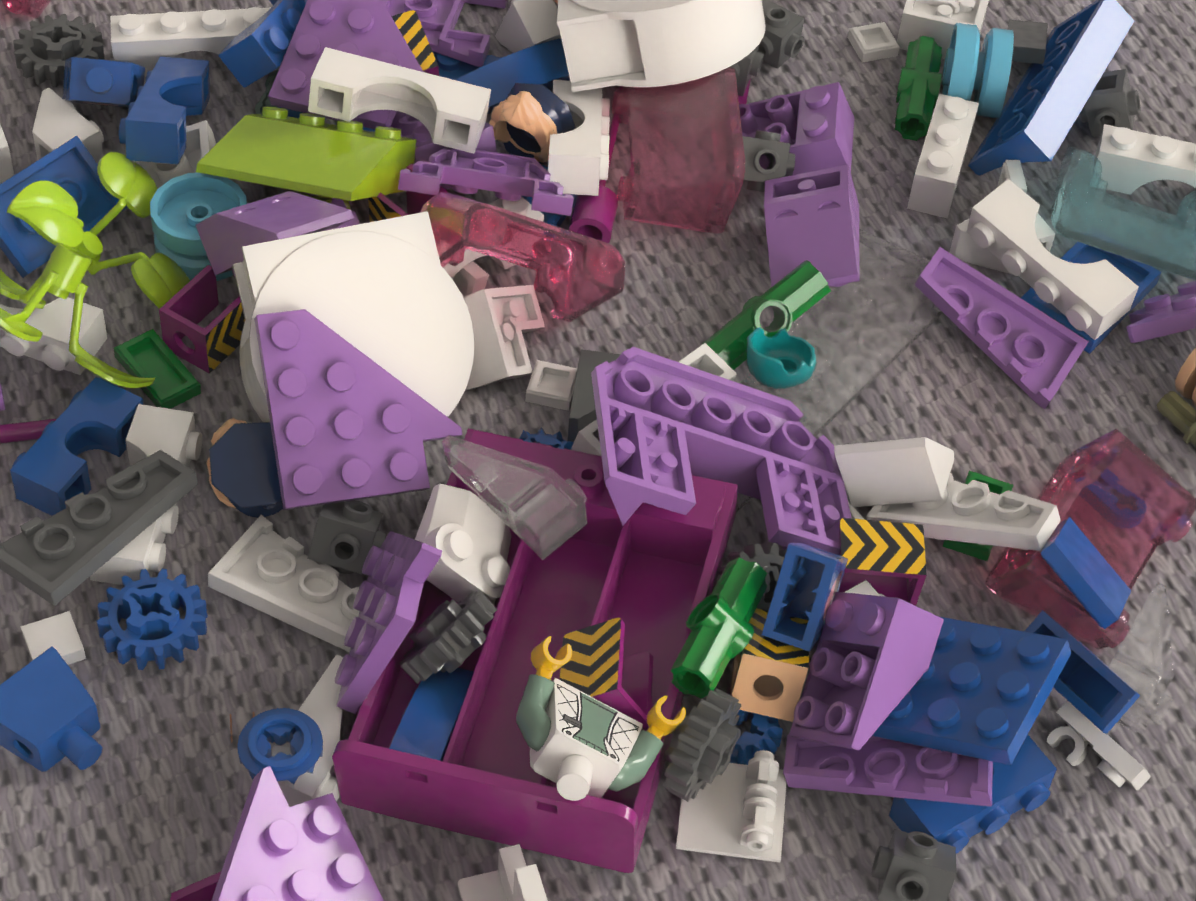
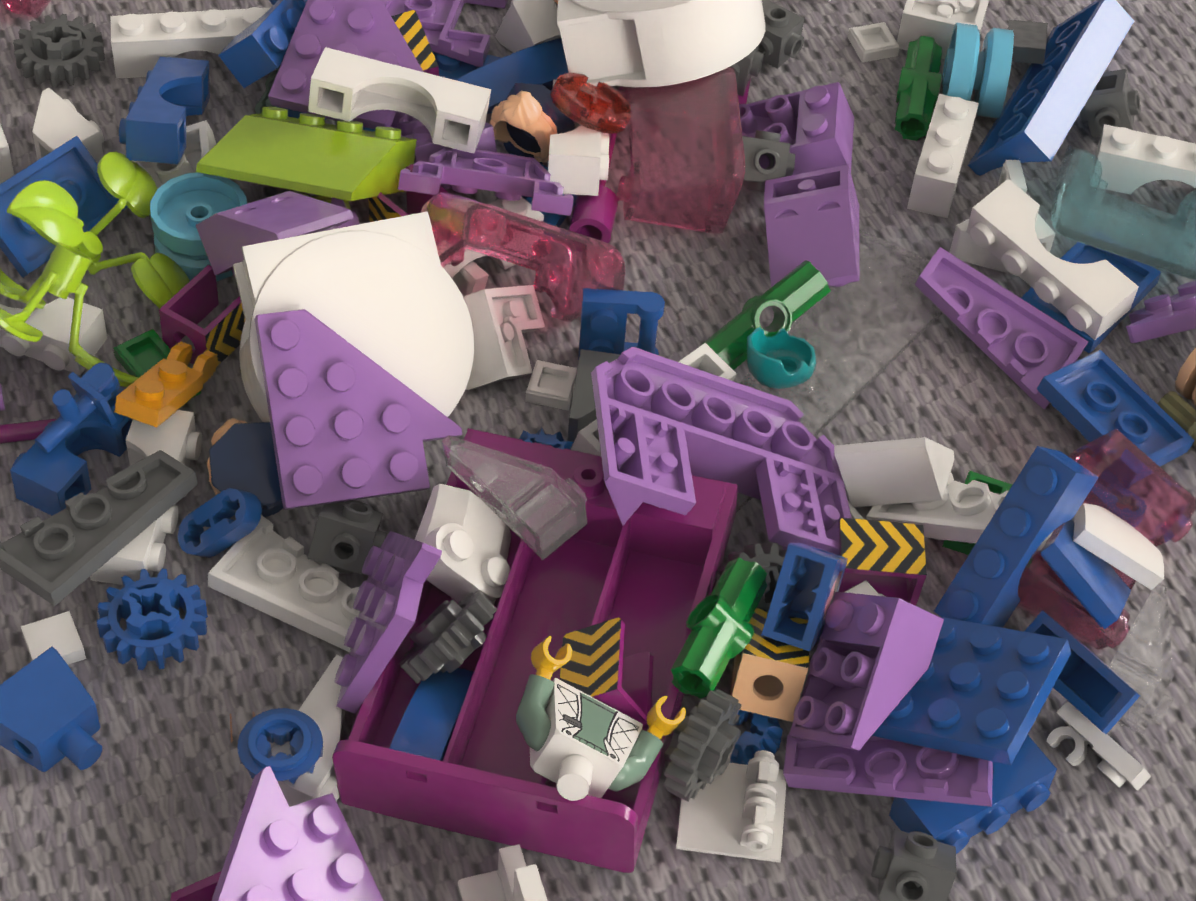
blue torso [63,57,145,108] -> none
none -> blue arm [34,363,123,454]
none -> light orange hinge [115,341,218,428]
none -> blue beam [178,488,262,558]
none -> clear red tile [550,73,631,134]
none -> blue plate [578,288,665,360]
none -> blue arch [934,446,1099,628]
none -> blue plate [1037,350,1195,482]
none -> white slope [1072,503,1164,590]

